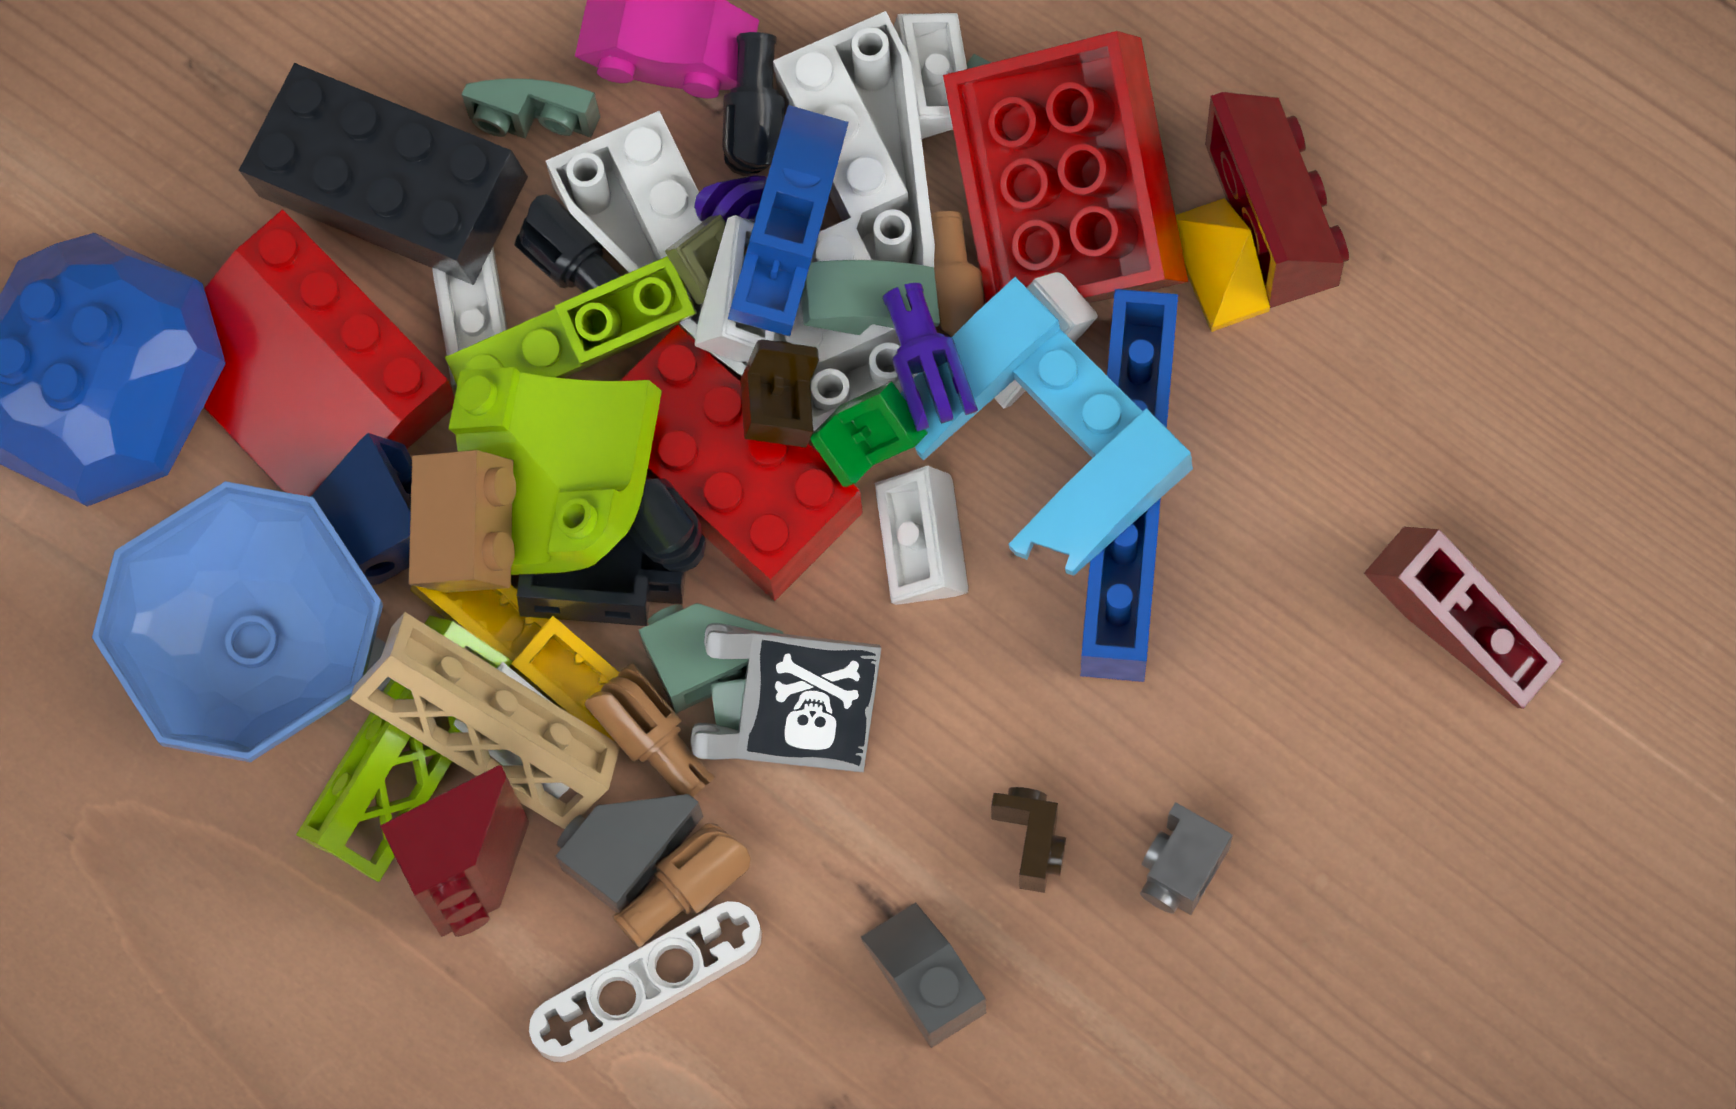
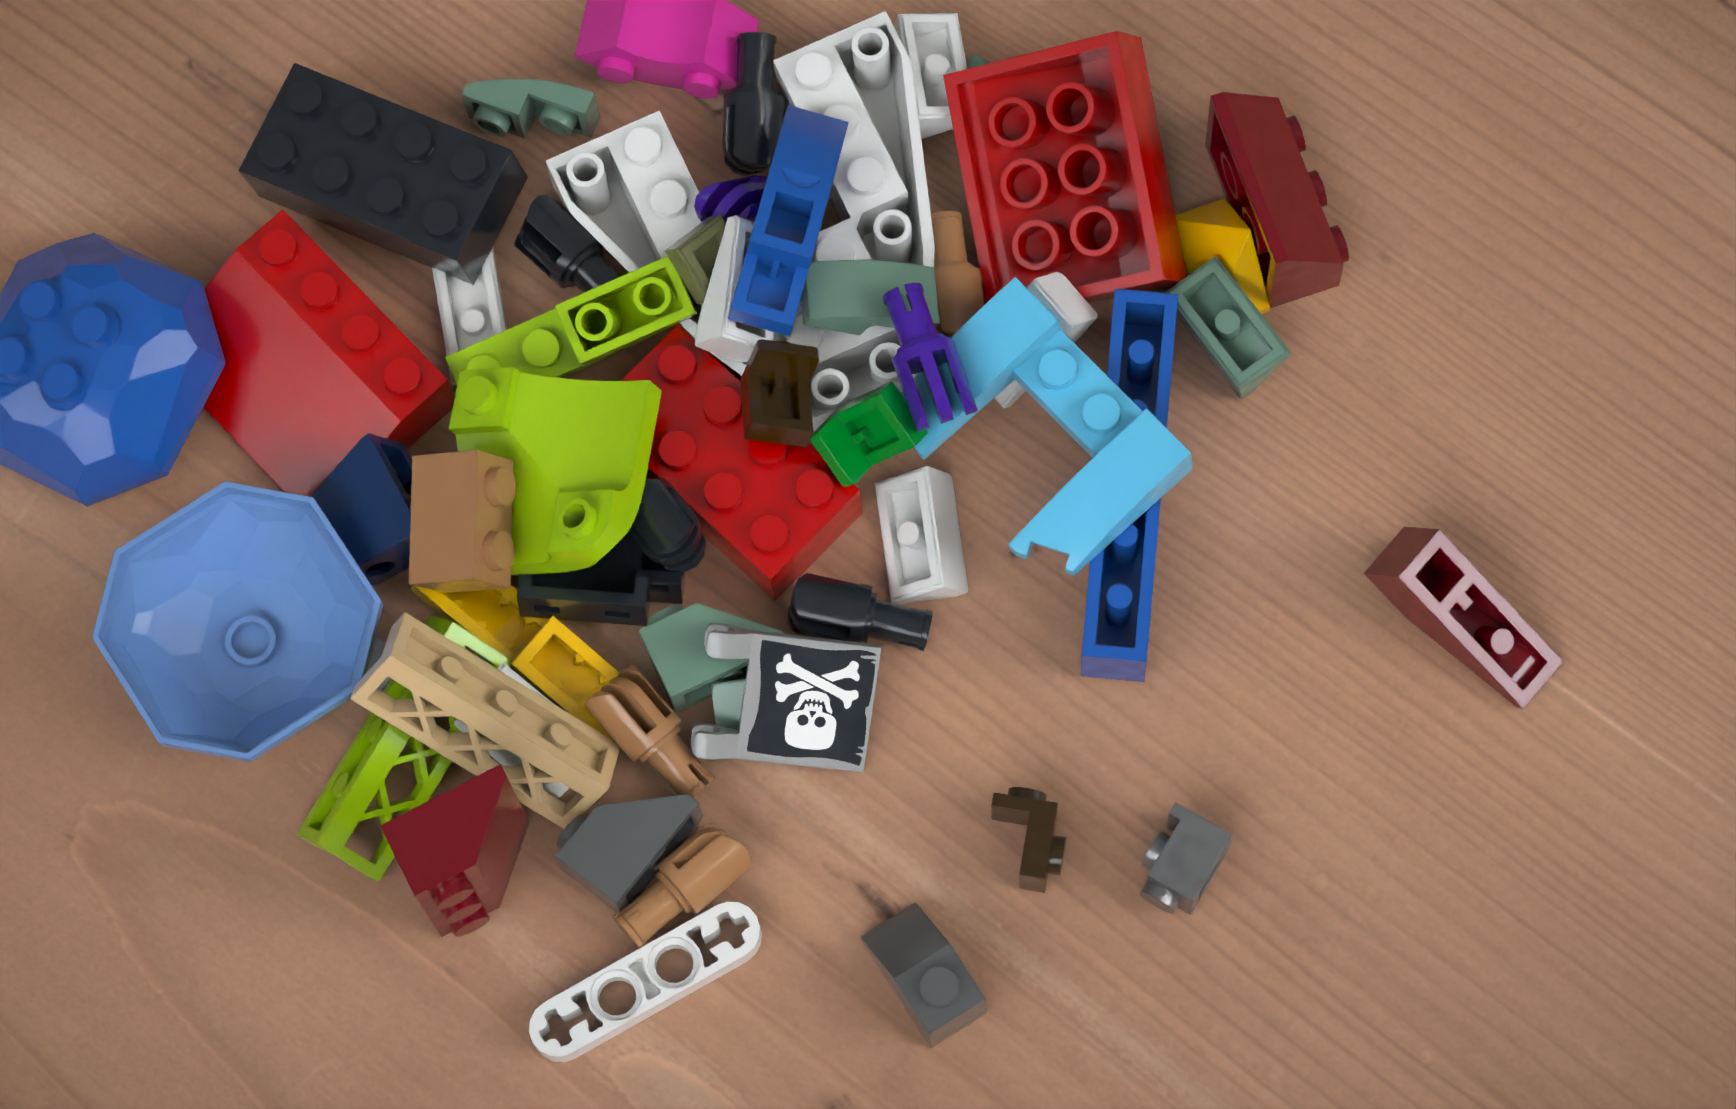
none -> black arm [787,573,933,651]
none -> sand green slope [1165,256,1291,400]

